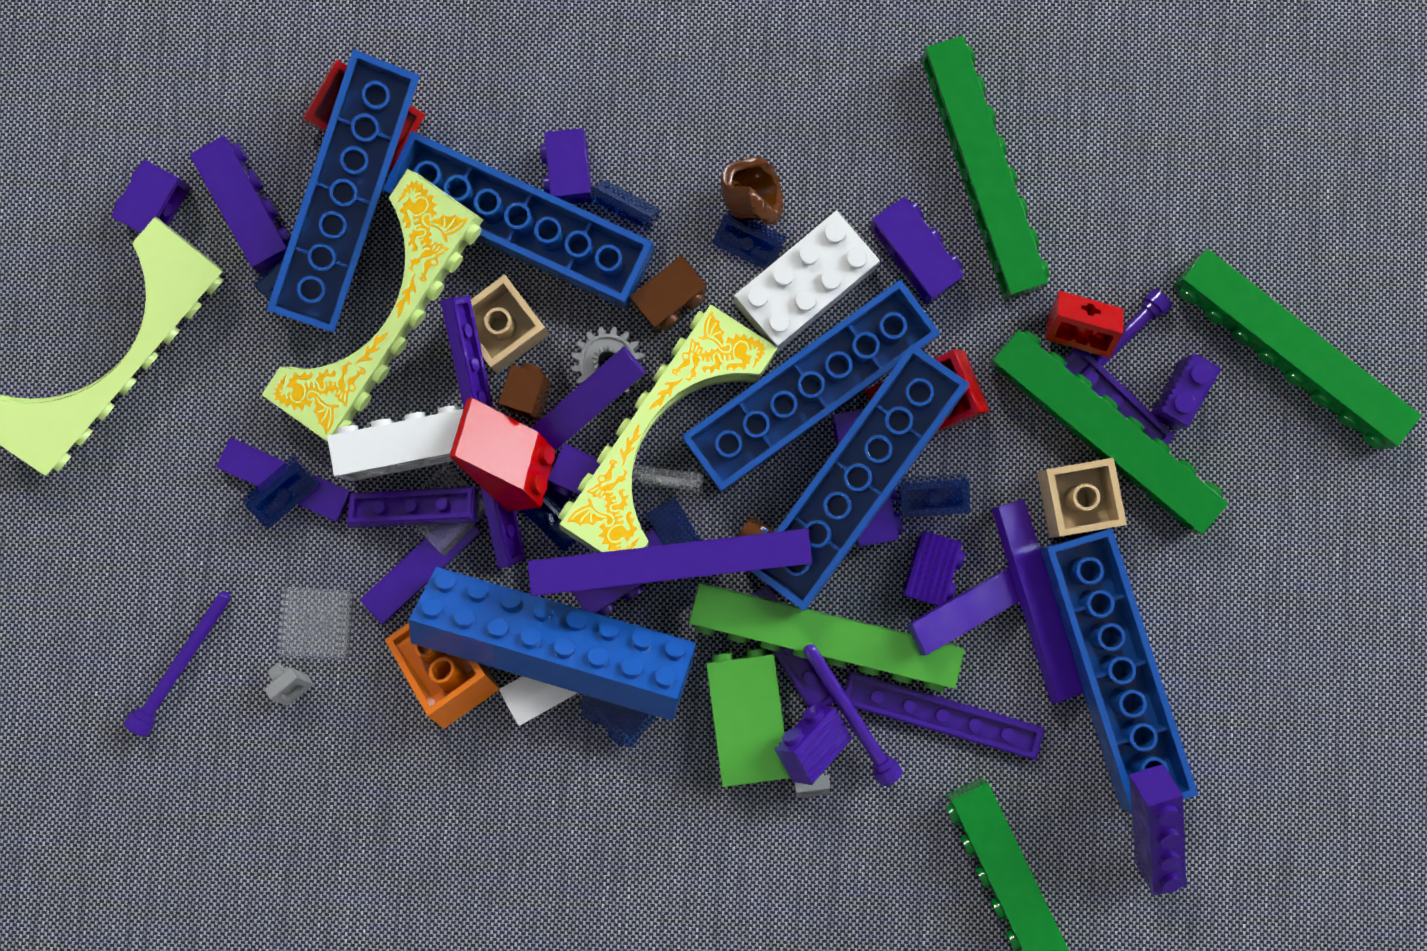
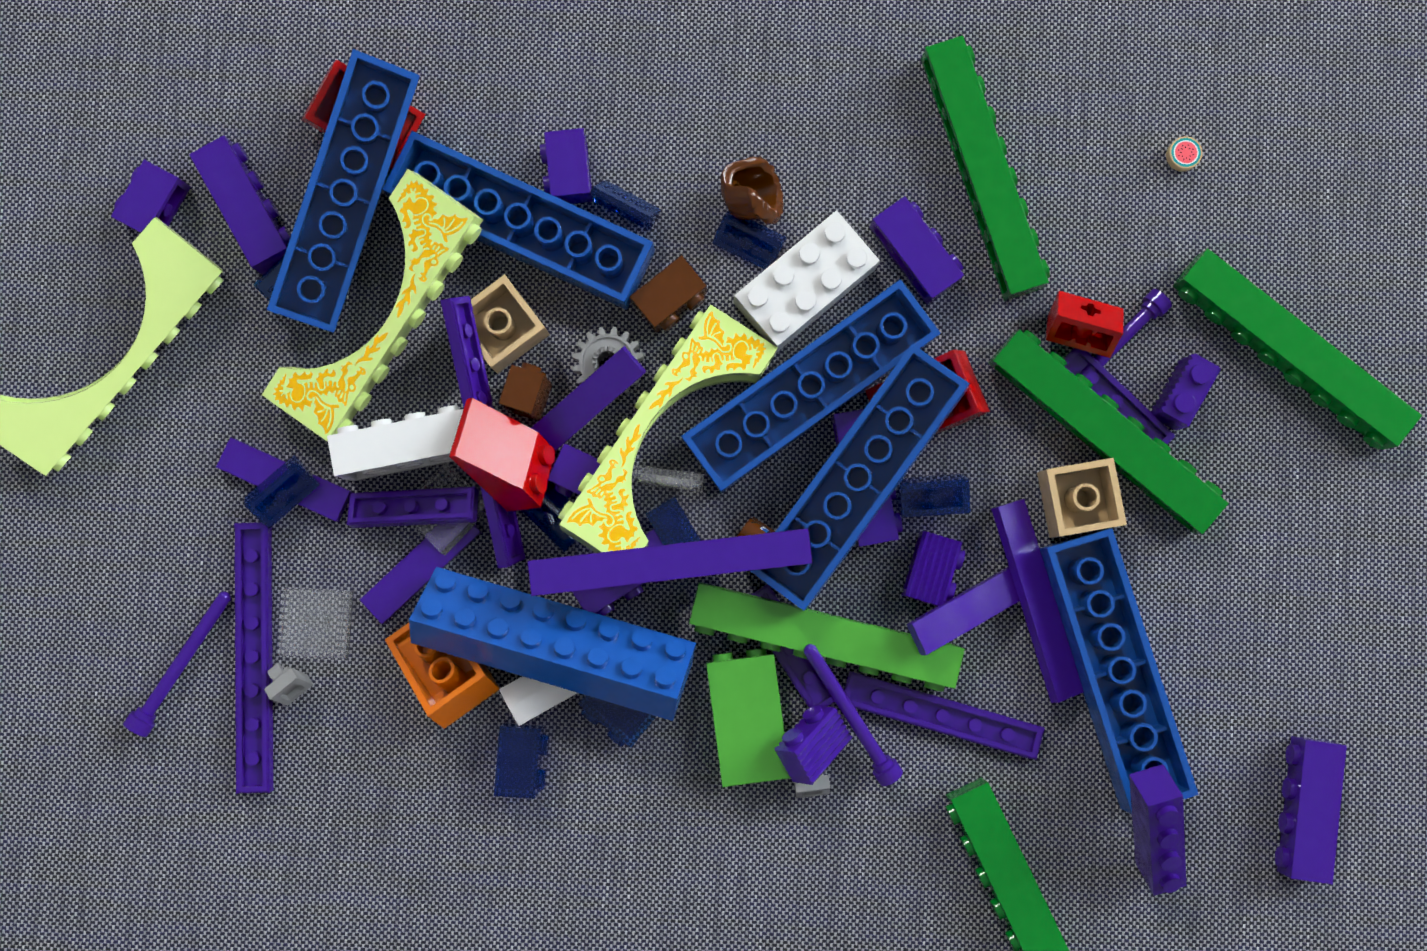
none -> dark purple tile [234,522,274,794]
none -> clear blue brick [494,723,550,799]
none -> tile [1166,136,1202,172]
none -> dark purple brick [1275,736,1347,885]

